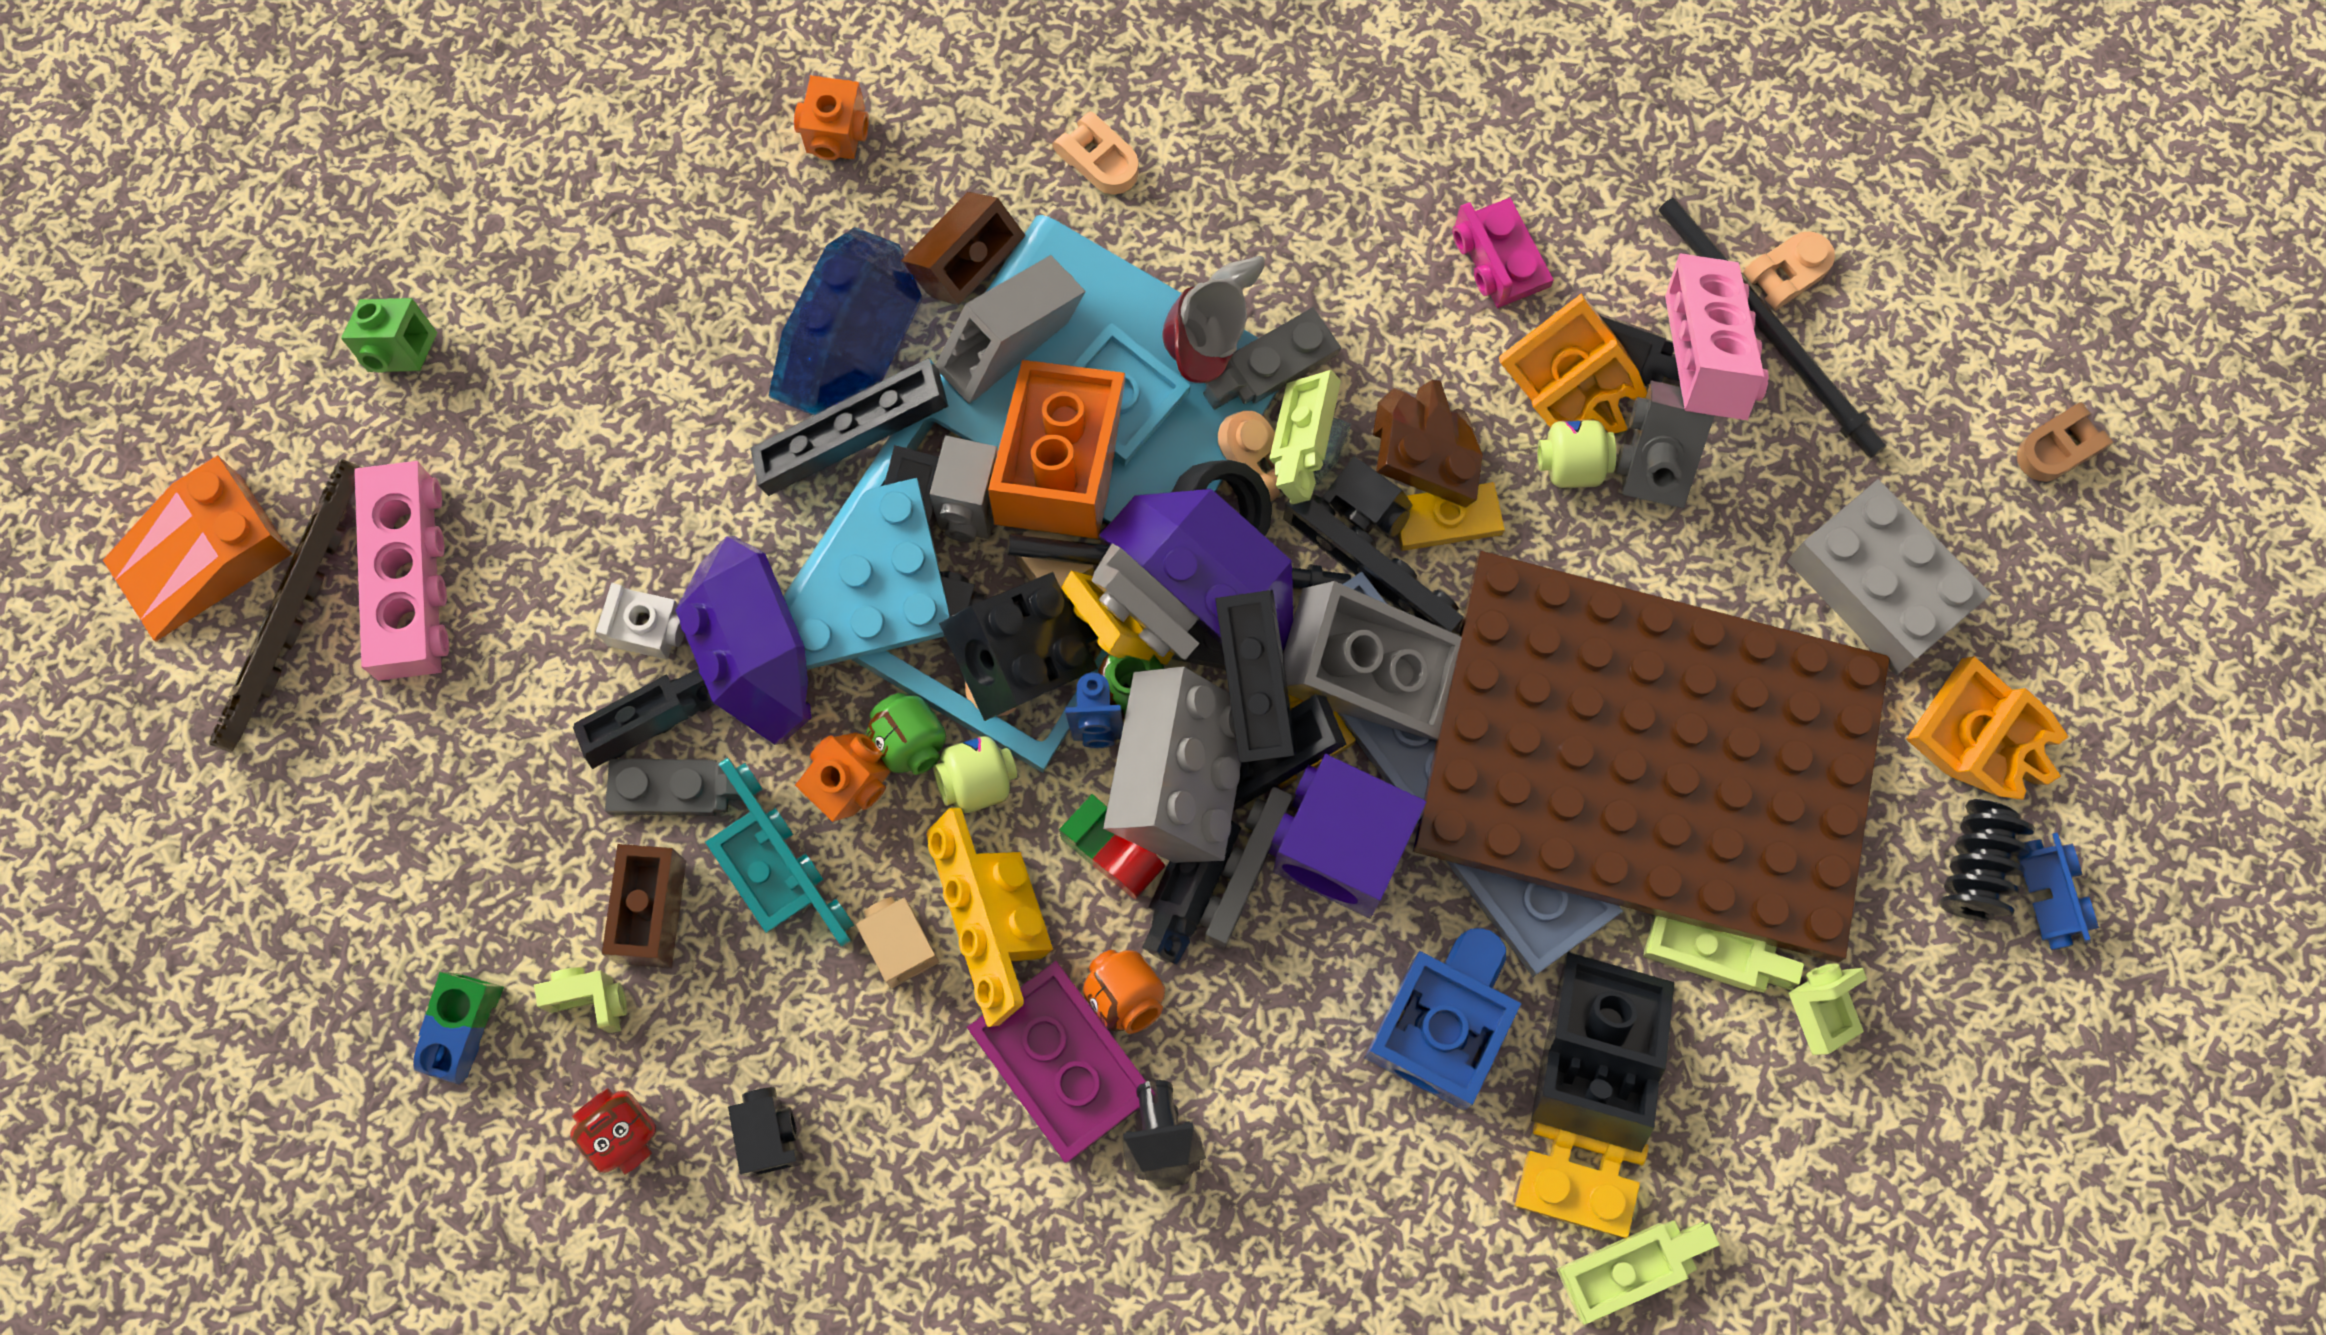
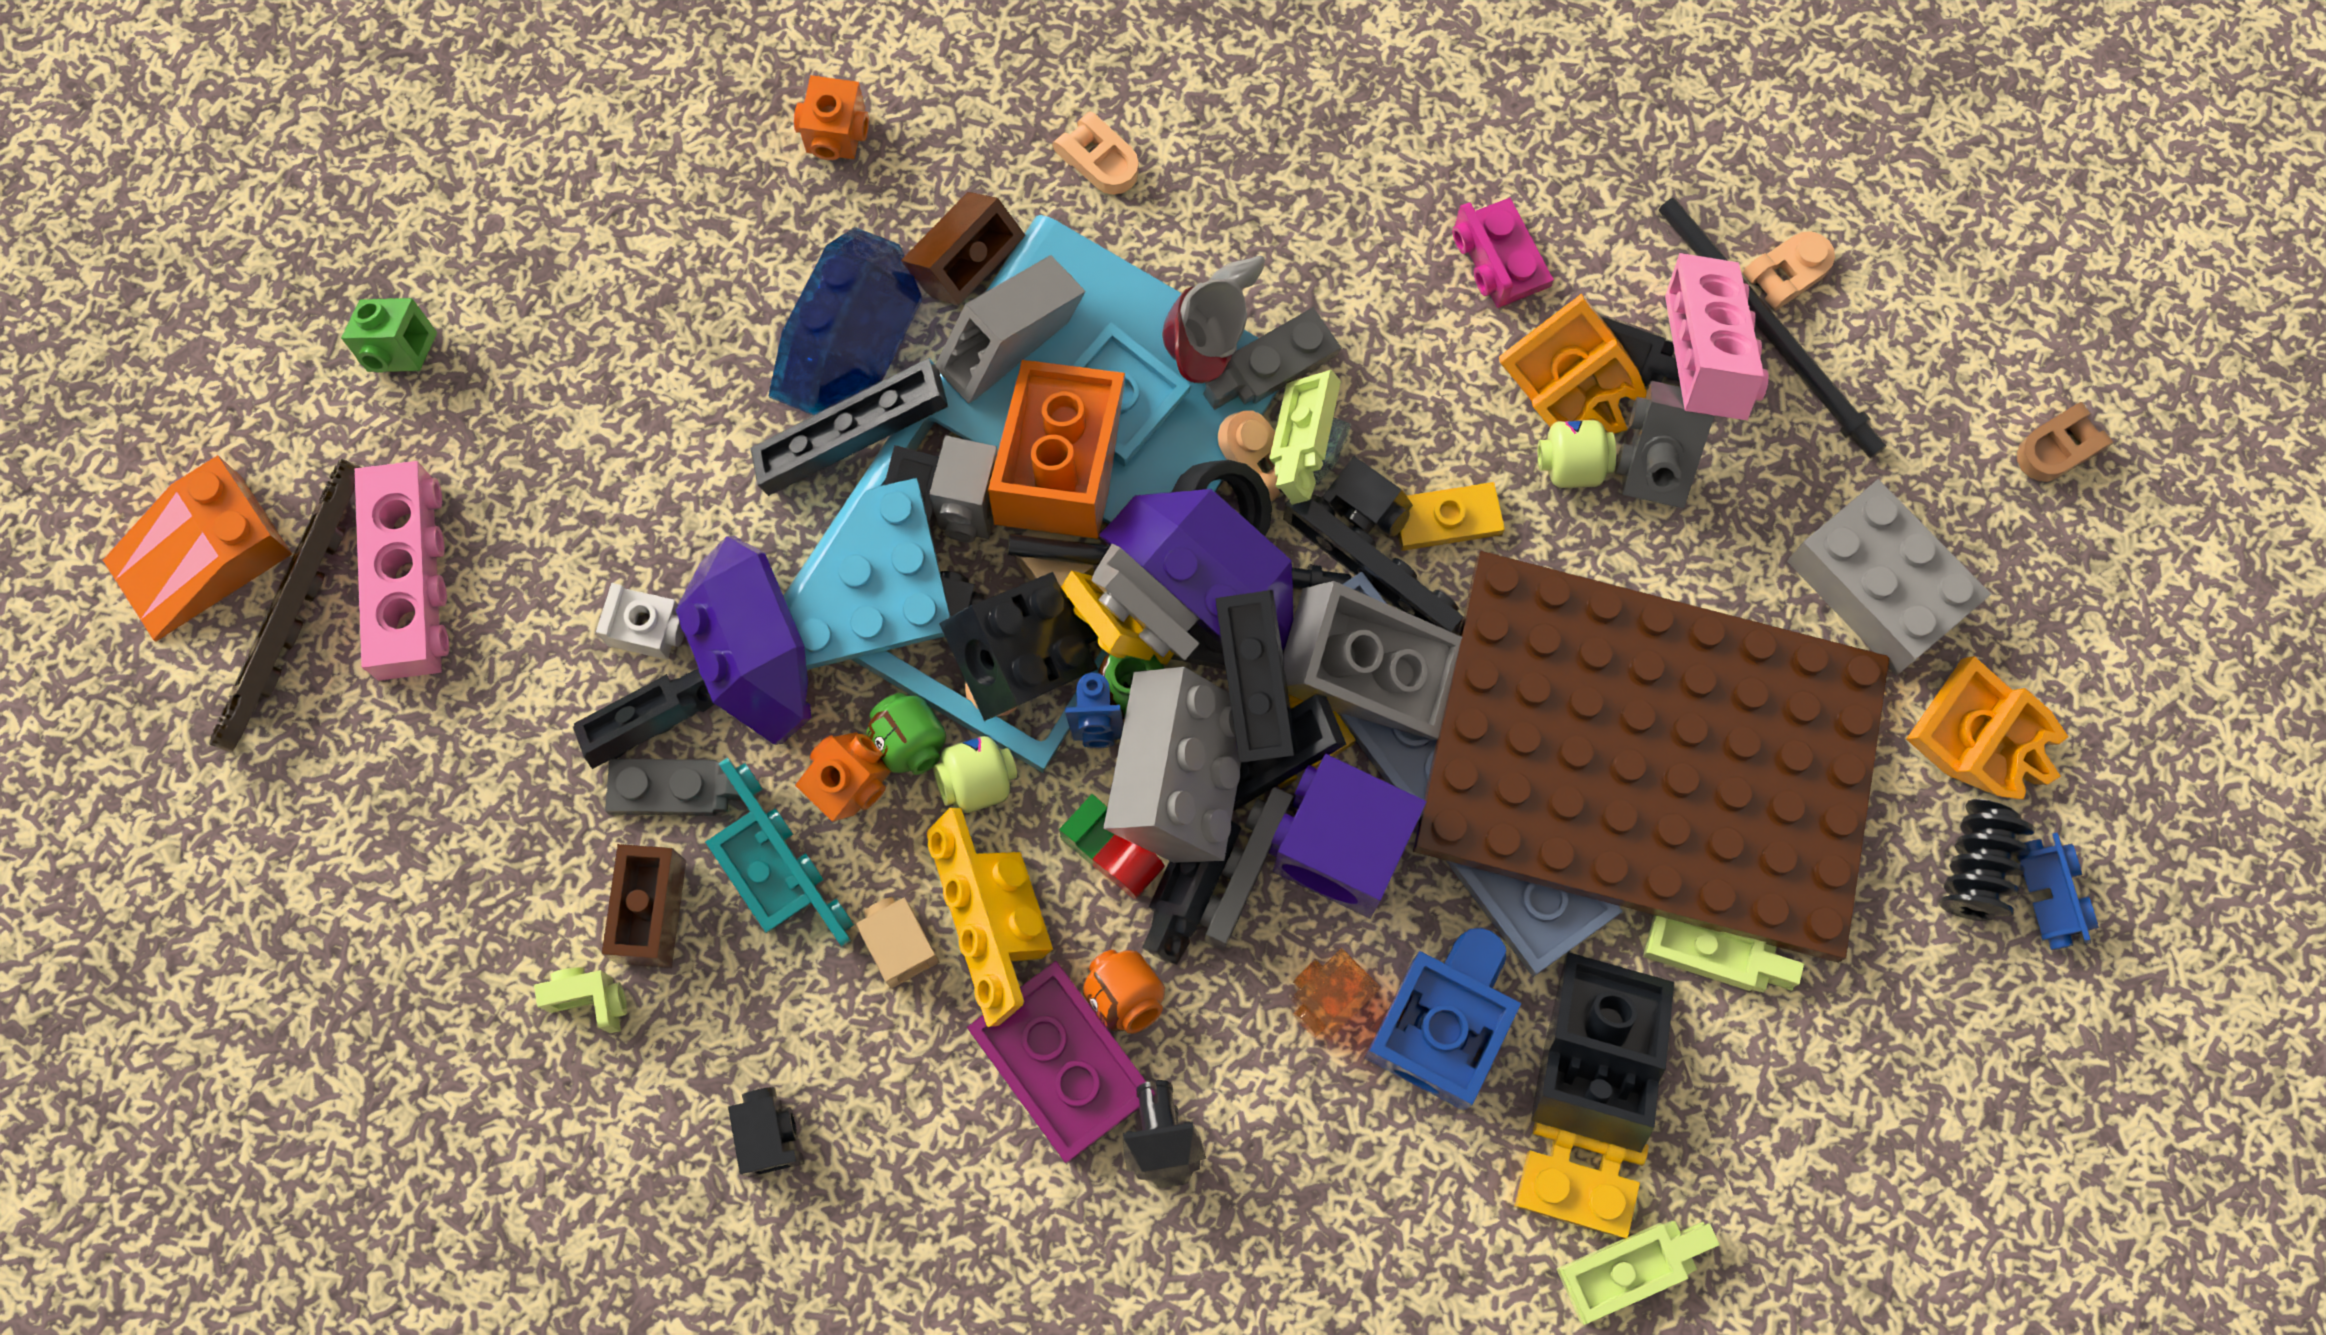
leg [413,972,504,1085] -> none
red head [570,1088,656,1175] -> none
reddish brown plate [1373,379,1483,508] -> none
yellowish green bracket [1789,963,1867,1055] -> none
none -> clear orange brick [1291,948,1381,1040]

